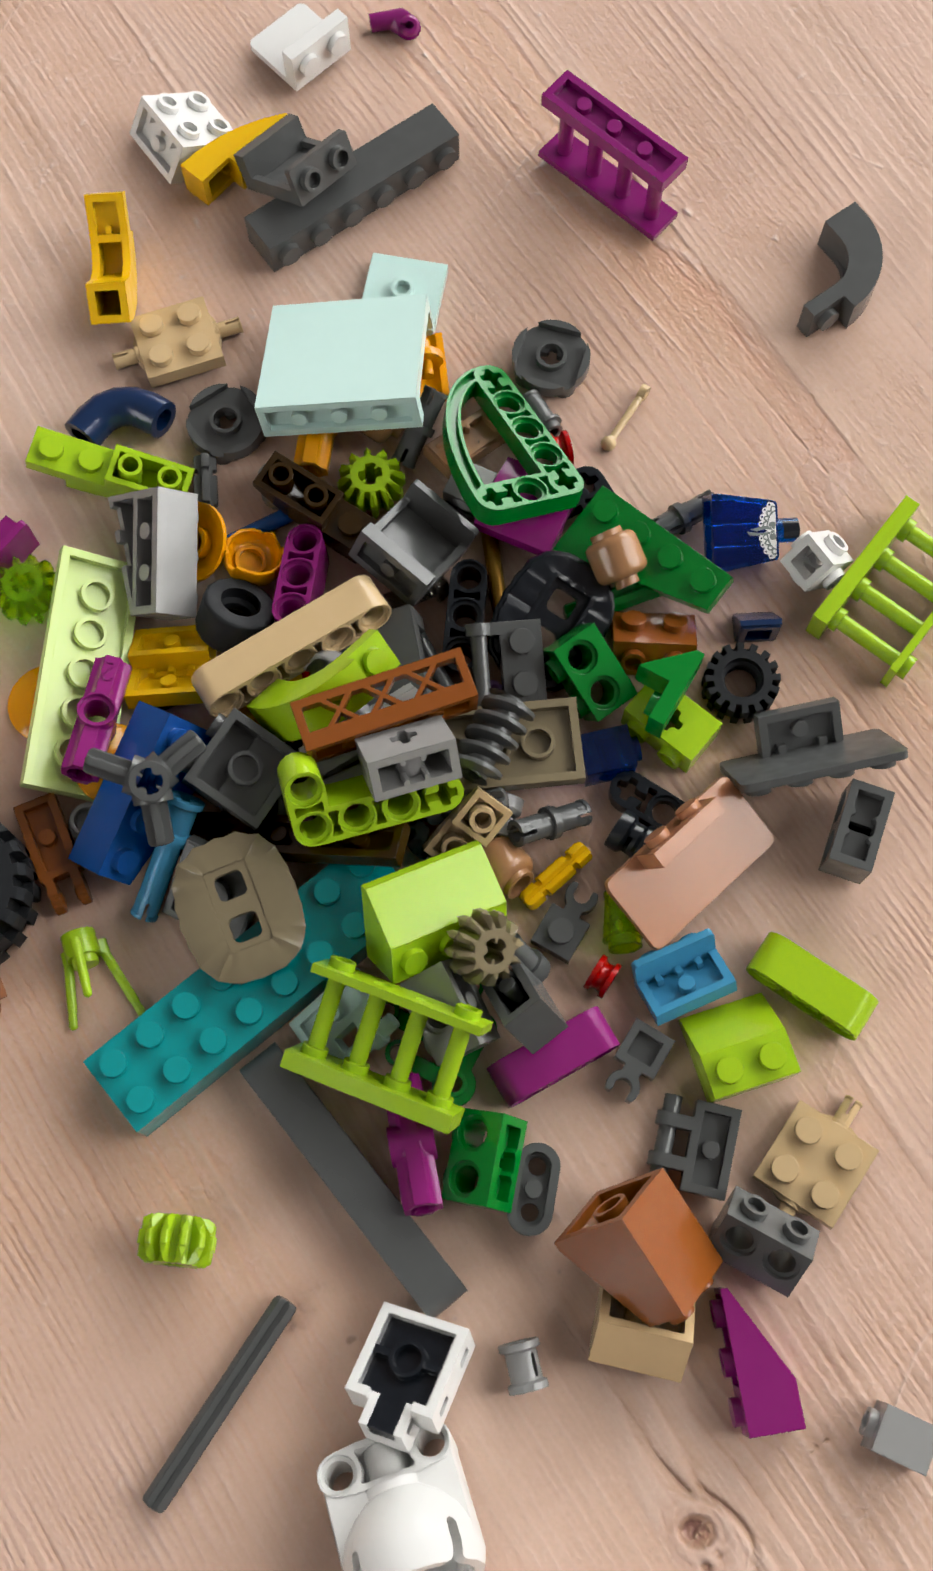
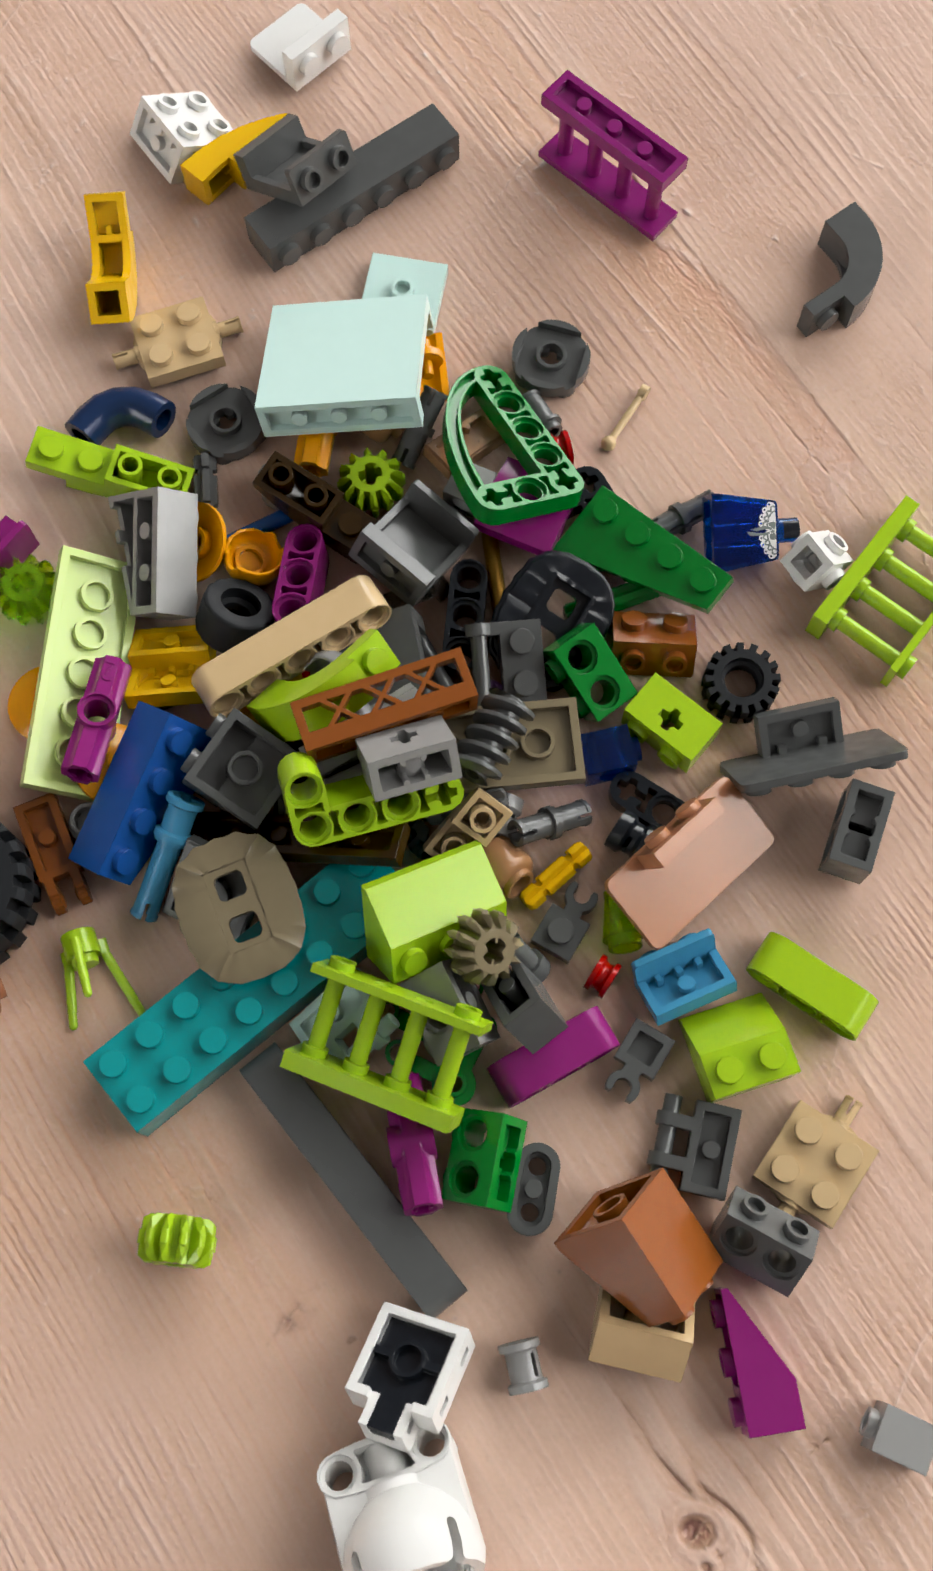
dark grey bush [83,730,207,847] -> none
dark grey axle [143,1296,296,1513] -> none
magenta arm [368,8,421,40] -> none
medium nougat head [586,525,647,590] -> none
green slope [635,650,705,739] -> none
dark blue slope [732,612,782,643] -> none

